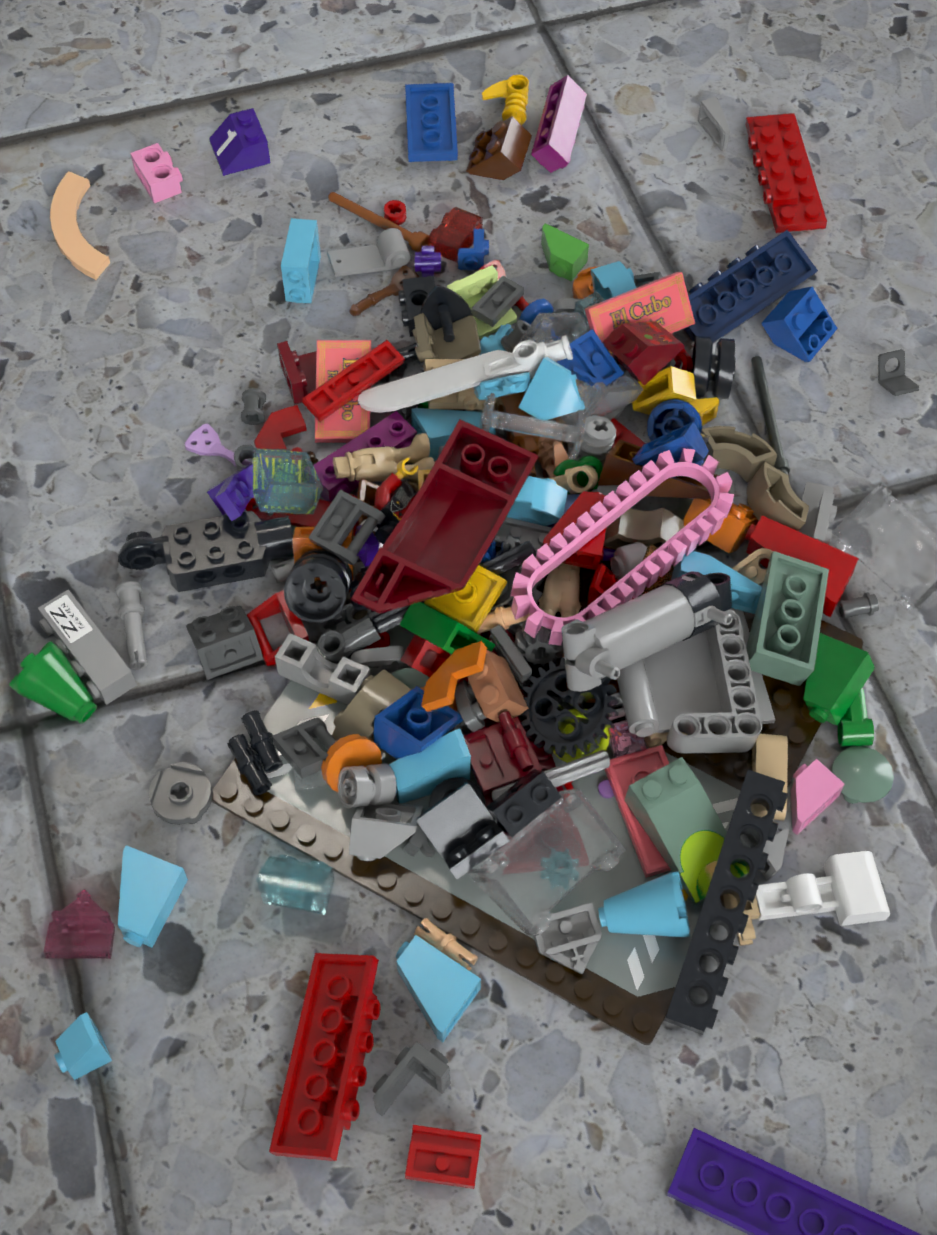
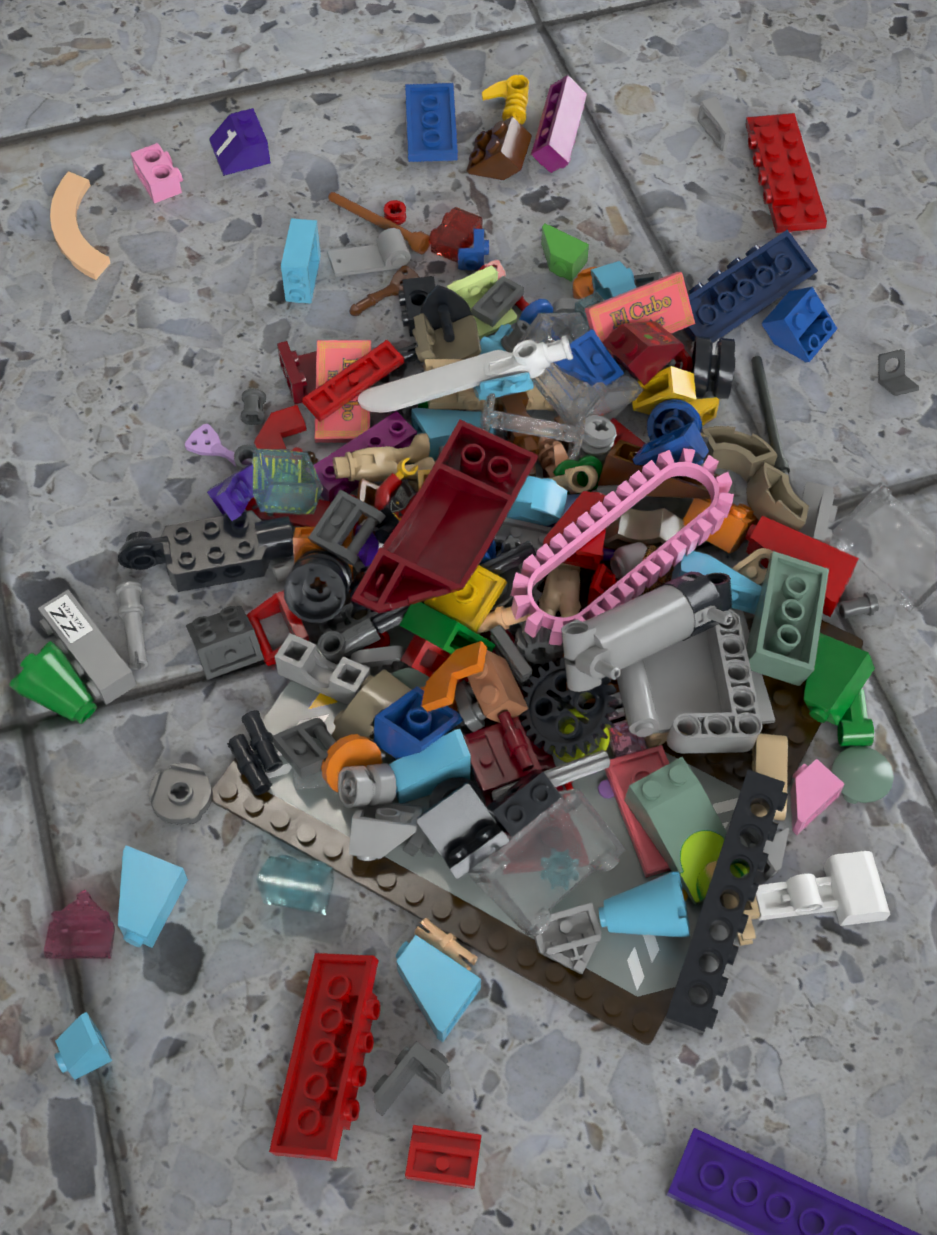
dark purple gear [415,246,441,277] -> none
medium azure slope [518,357,585,421] -> none

